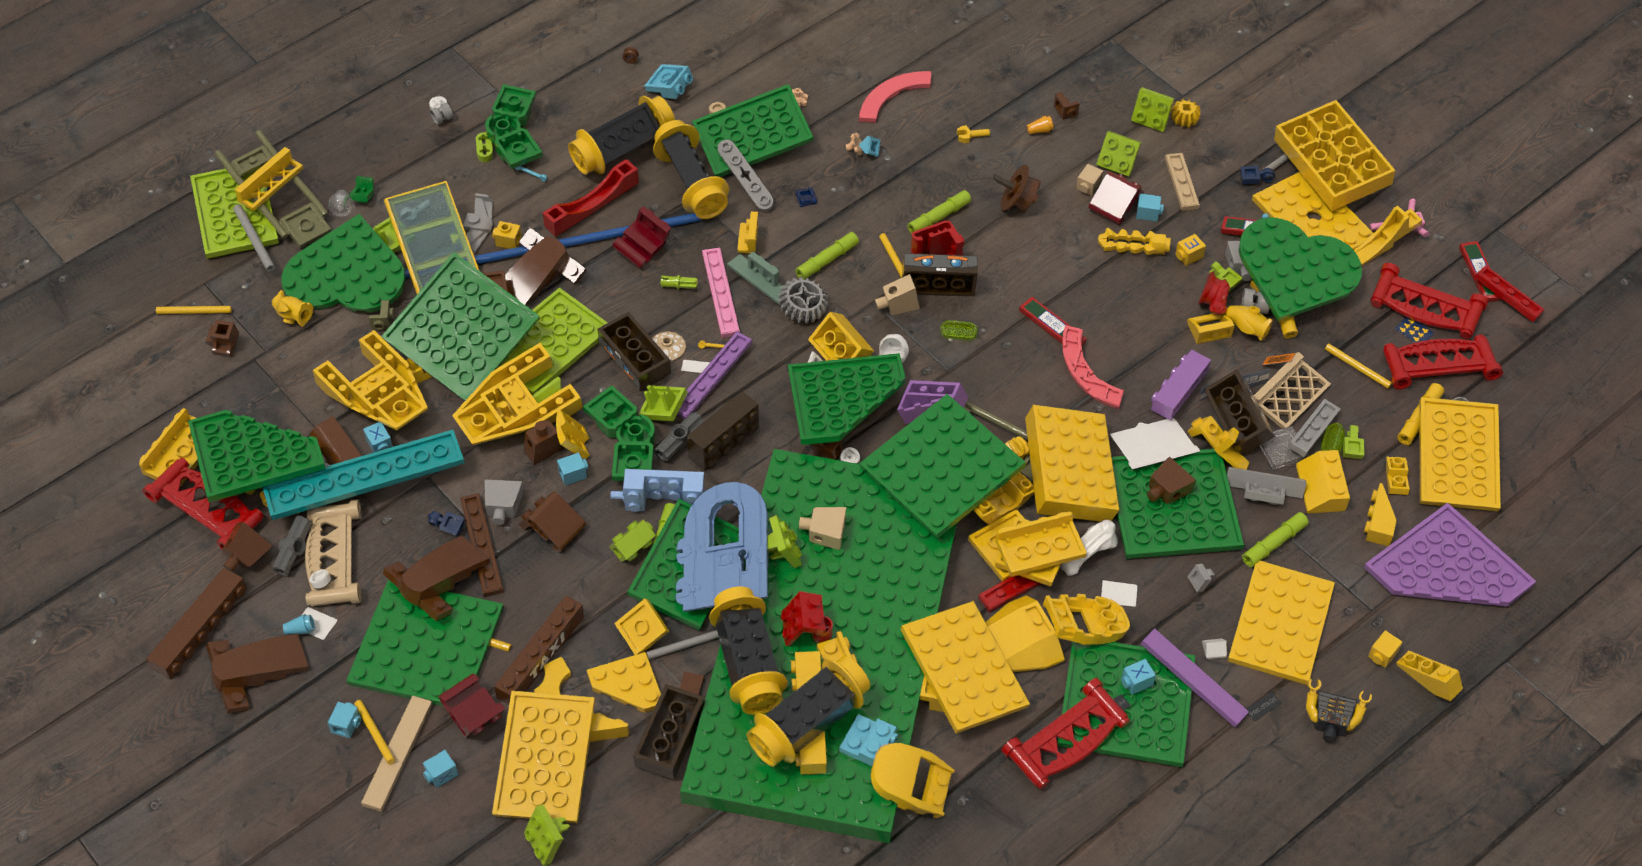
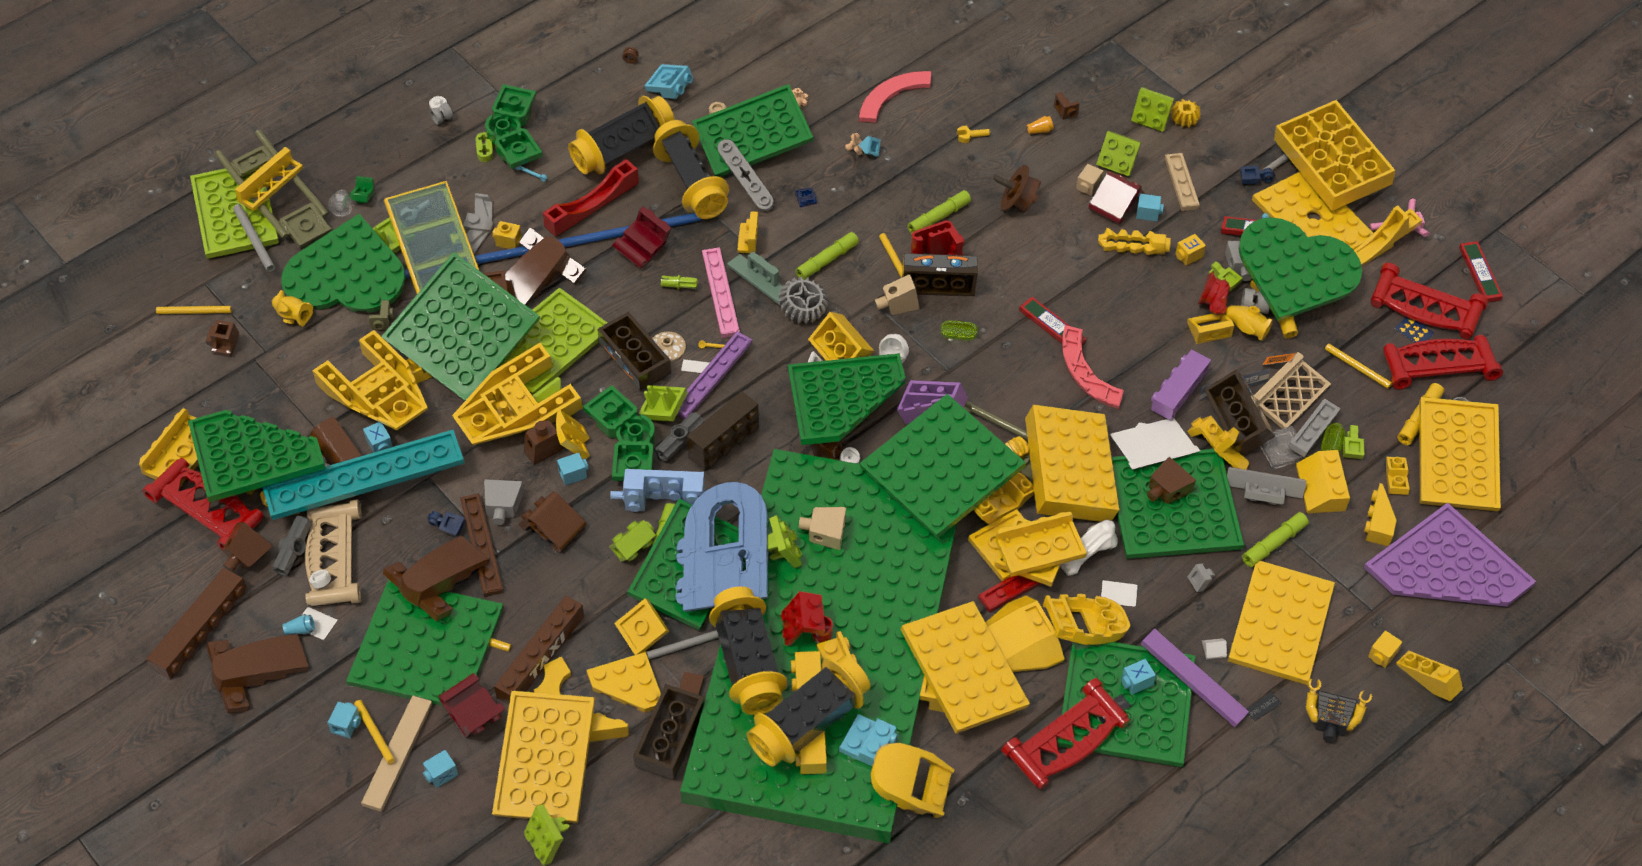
red tile [1474,265,1545,322] -> none

